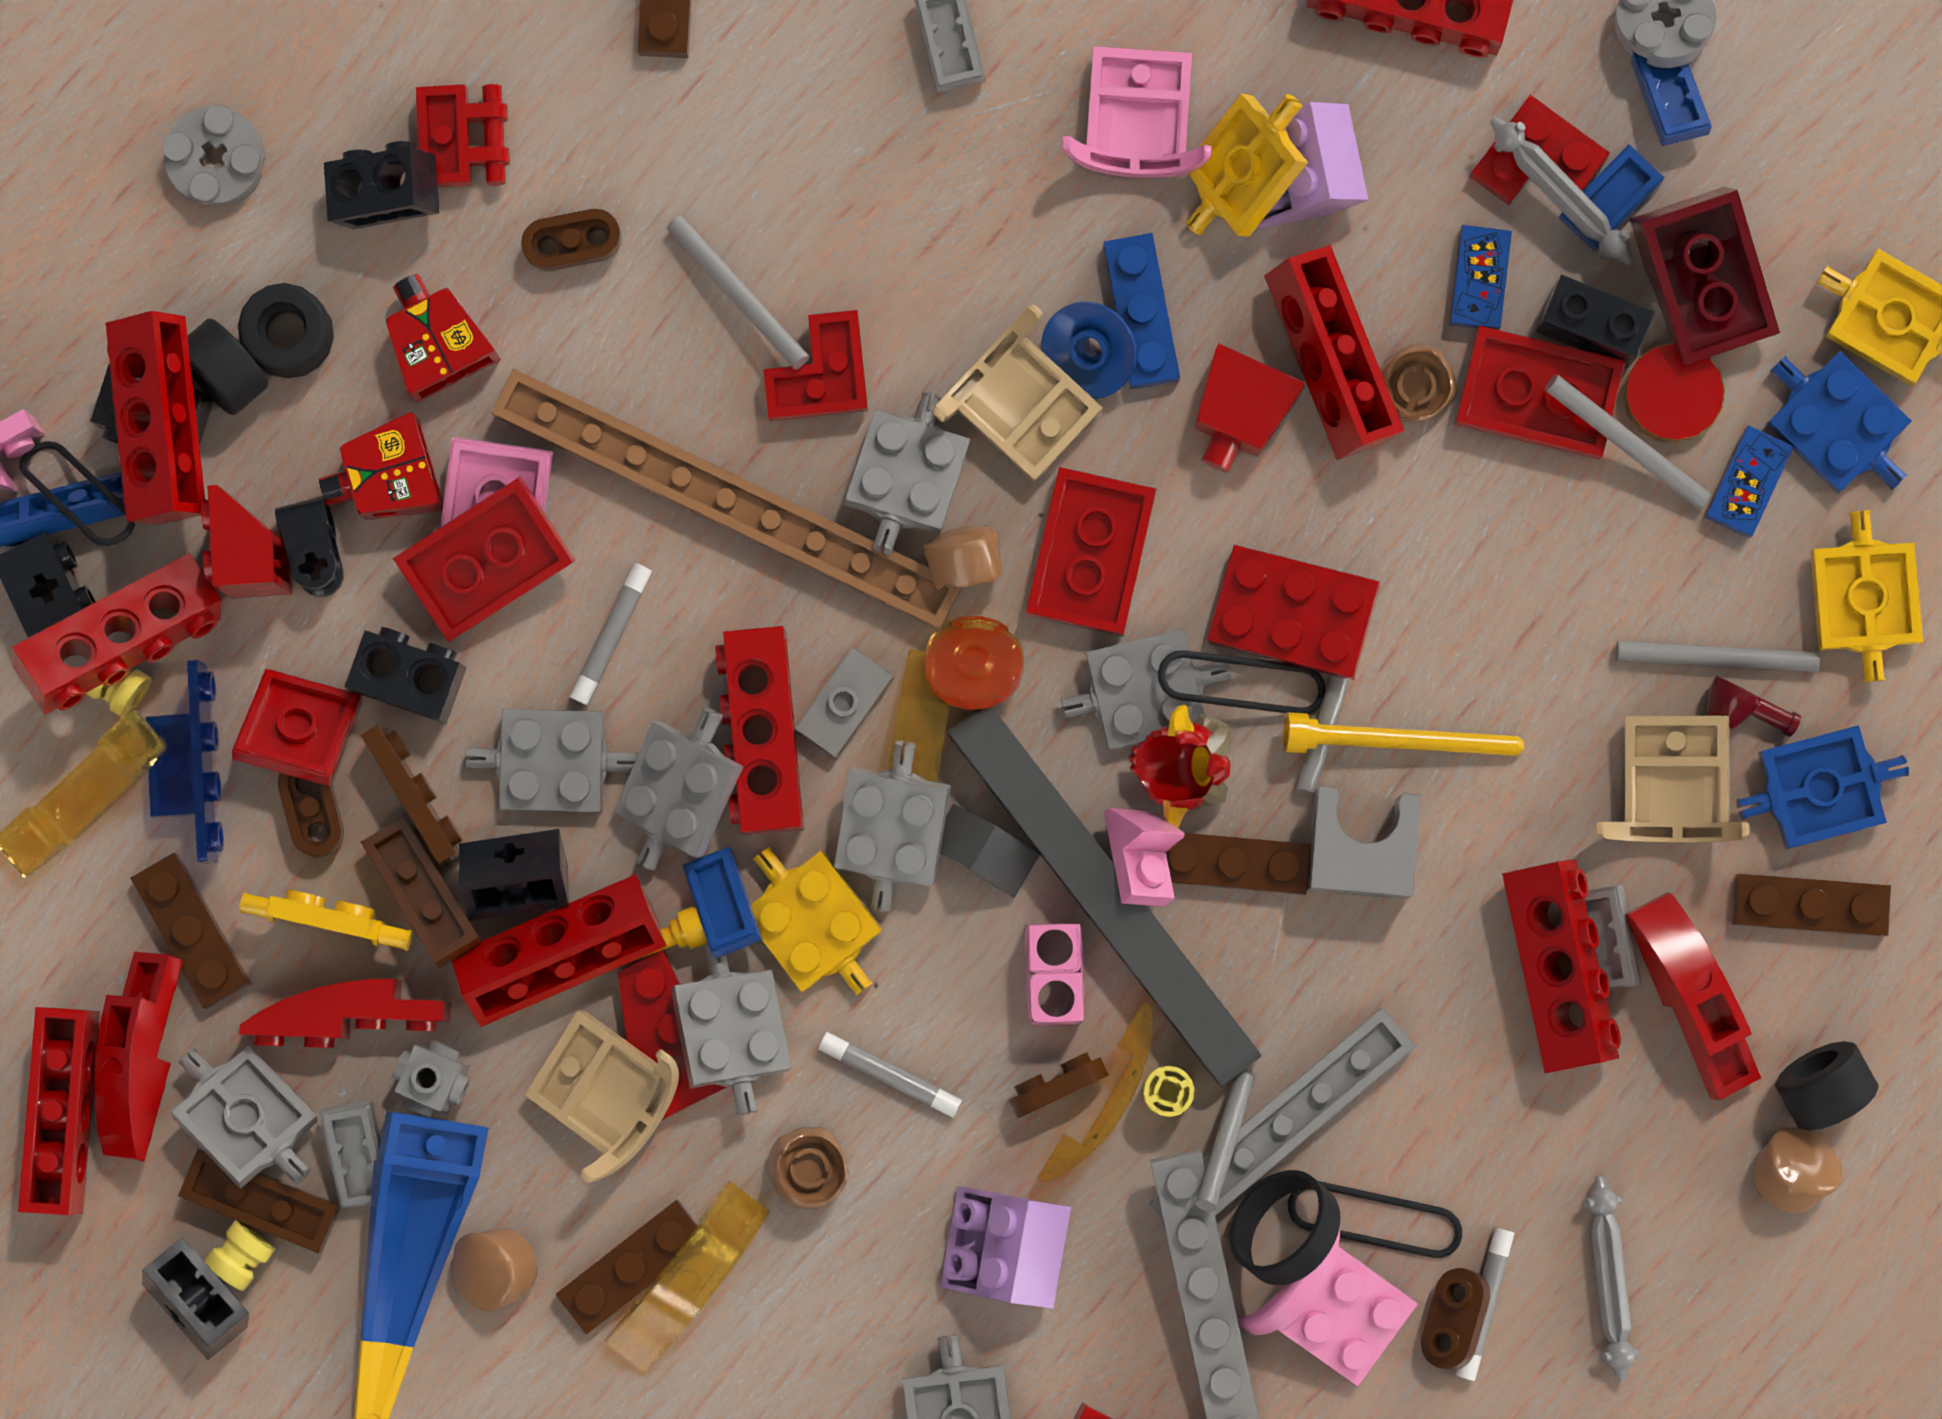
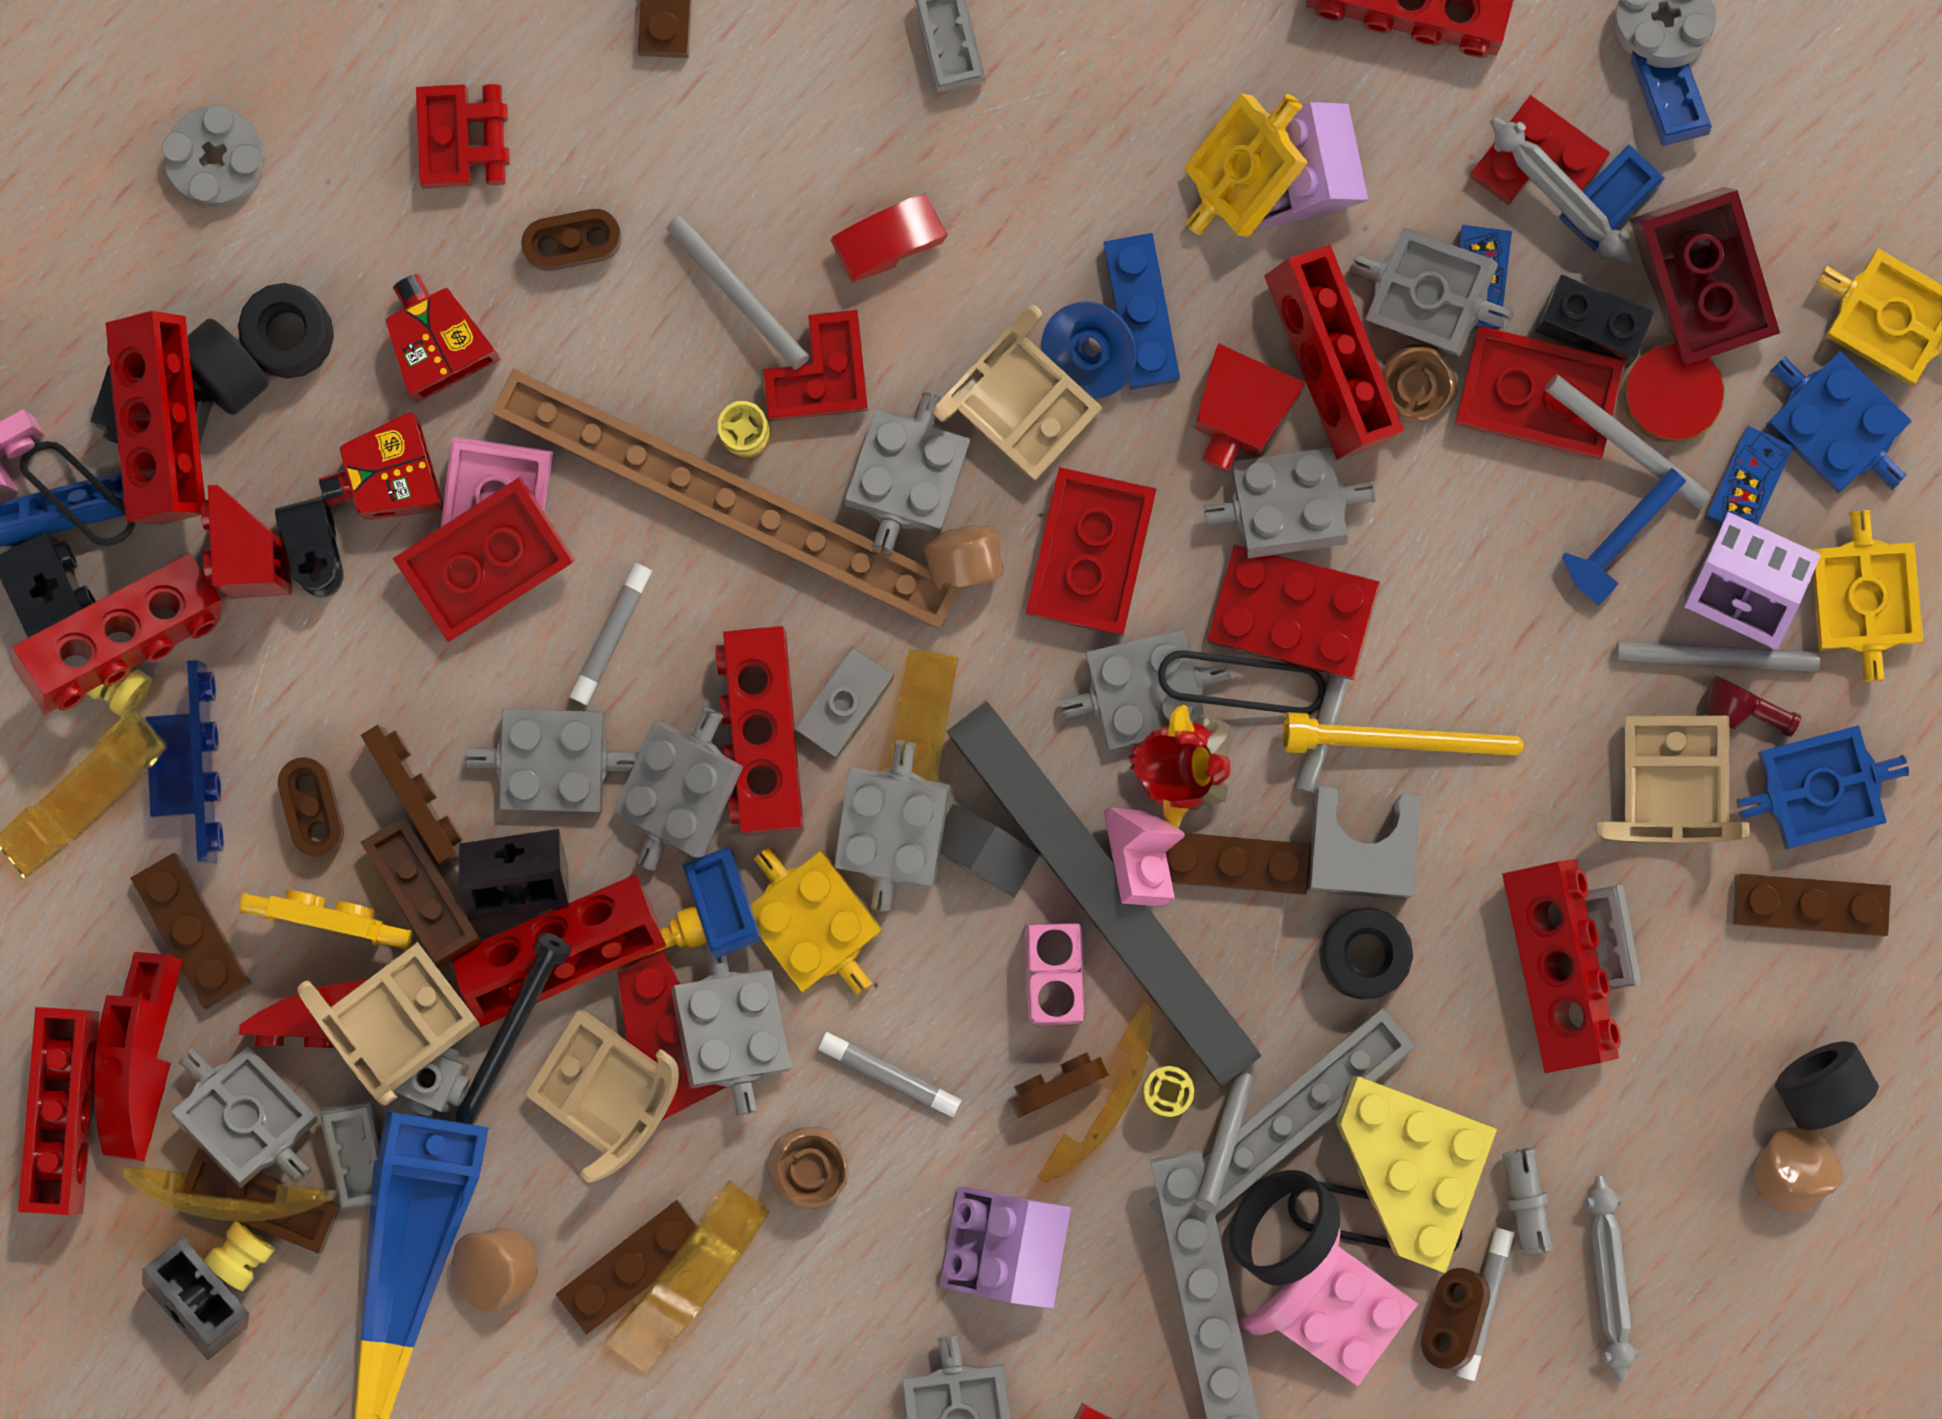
red plate [232,668,362,786] -> none
black brick [324,141,440,229] -> none
black brick [344,626,466,724] -> none
tile [924,615,1024,710] -> none
bright pink piece [1062,46,1211,178] -> none
red slope [1625,892,1761,1101] -> none
none -> clear yellow slope [123,1166,337,1222]
none -> tan piece [297,942,480,1106]
none -> black bar [456,933,571,1124]
none -> light yellow wheel [718,401,770,458]
none -> red slope [830,193,948,283]
none -> light grey plate [1203,447,1376,558]
none -> black tyre [1319,907,1413,1000]
none -> light yellow plate [1336,1075,1497,1273]
none -> light grey plate [1350,228,1513,357]
none -> light grey pin [1502,1148,1554,1255]
none -> blue piece [1563,468,1686,606]
none -> lavender slope [1684,512,1821,650]

